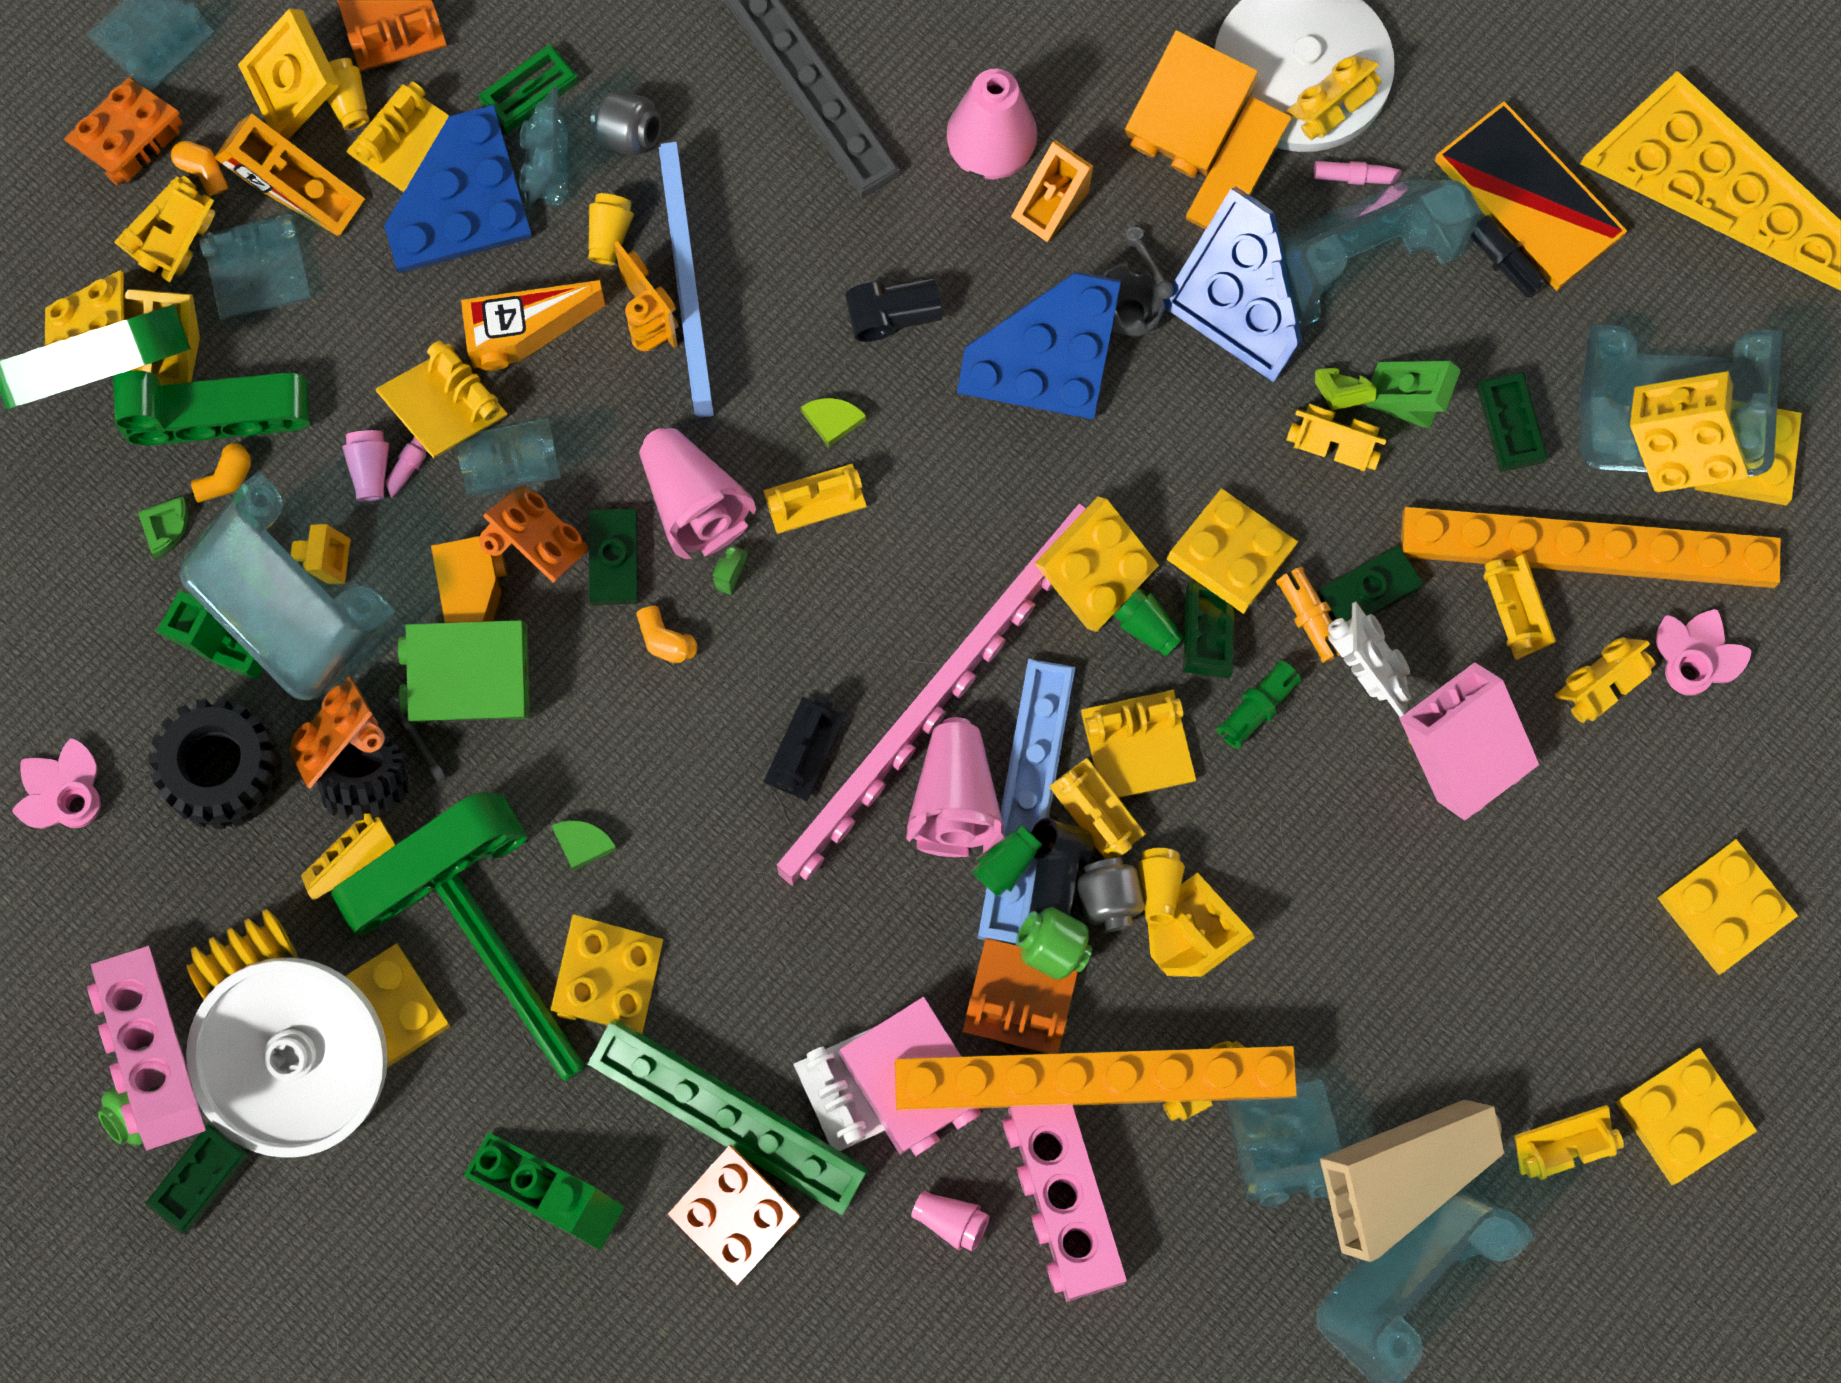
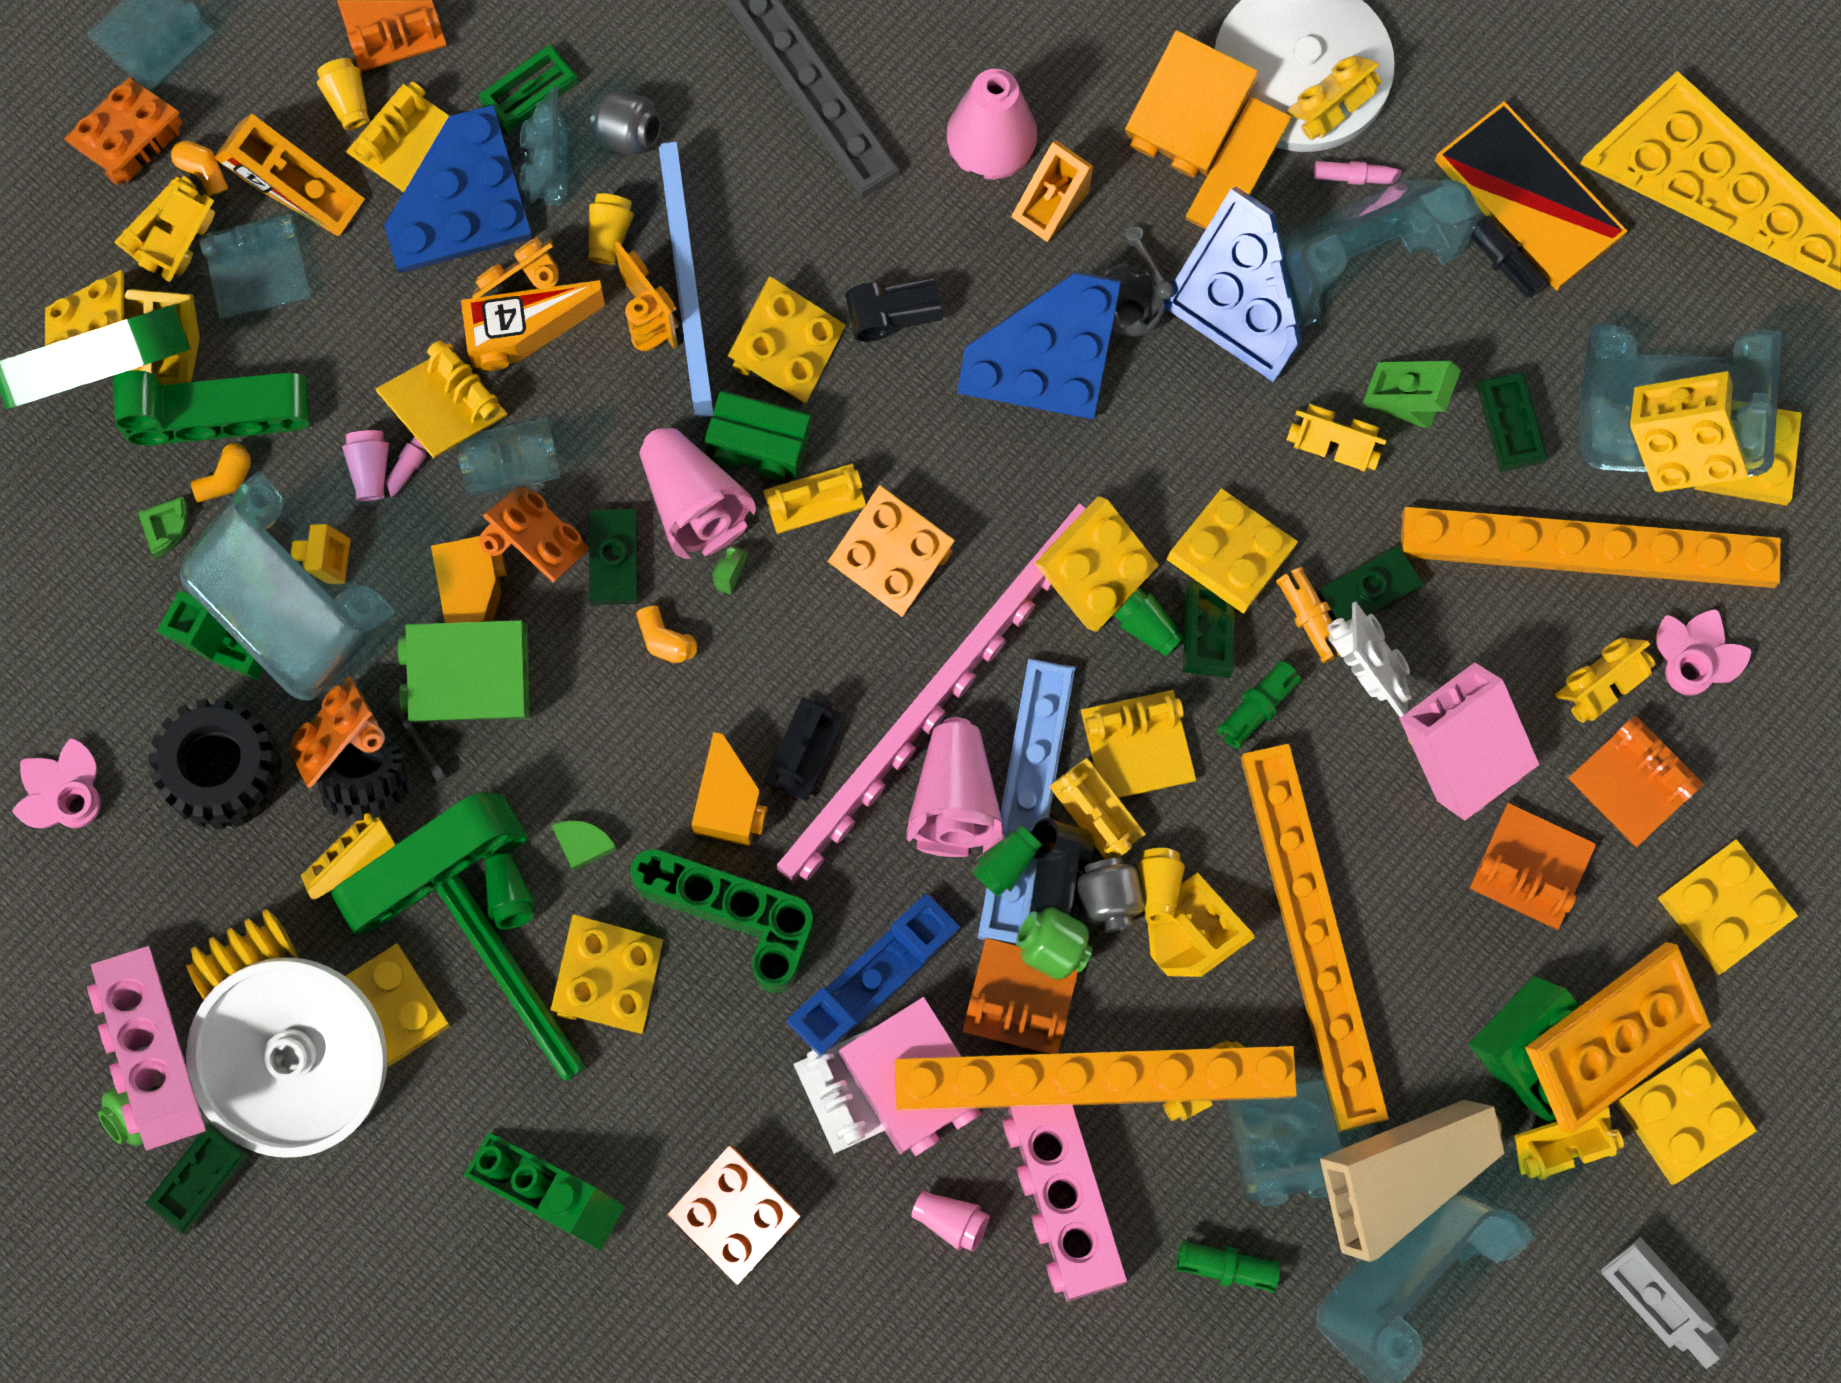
yellow plate [238,8,340,140] -> none
plate [588,1019,869,1215] -> none
lime tile [801,398,866,447] -> none
lime tile [1315,368,1377,411] -> none
yellow hinge [1483,554,1556,660] -> none
none -> light orange hinge [472,237,558,300]
none -> green cone [484,853,536,930]
none -> green beam [630,849,814,994]
none -> light orange slope [691,732,768,847]
none -> green brick [705,390,812,480]
none -> yellow hinge [728,276,846,404]
none -> blue slope [786,893,960,1057]
none -> light orange hinge [828,485,956,617]
none -> green pin [1175,1240,1280,1293]
none -> light orange plate [1240,744,1389,1133]
none -> green slope [1468,976,1580,1124]
none -> orange hinge [1469,803,1596,930]
none -> light orange tile [1525,942,1711,1134]
none -> orange hinge [1568,715,1704,847]
none -> light grey hinge [1601,1237,1729,1369]

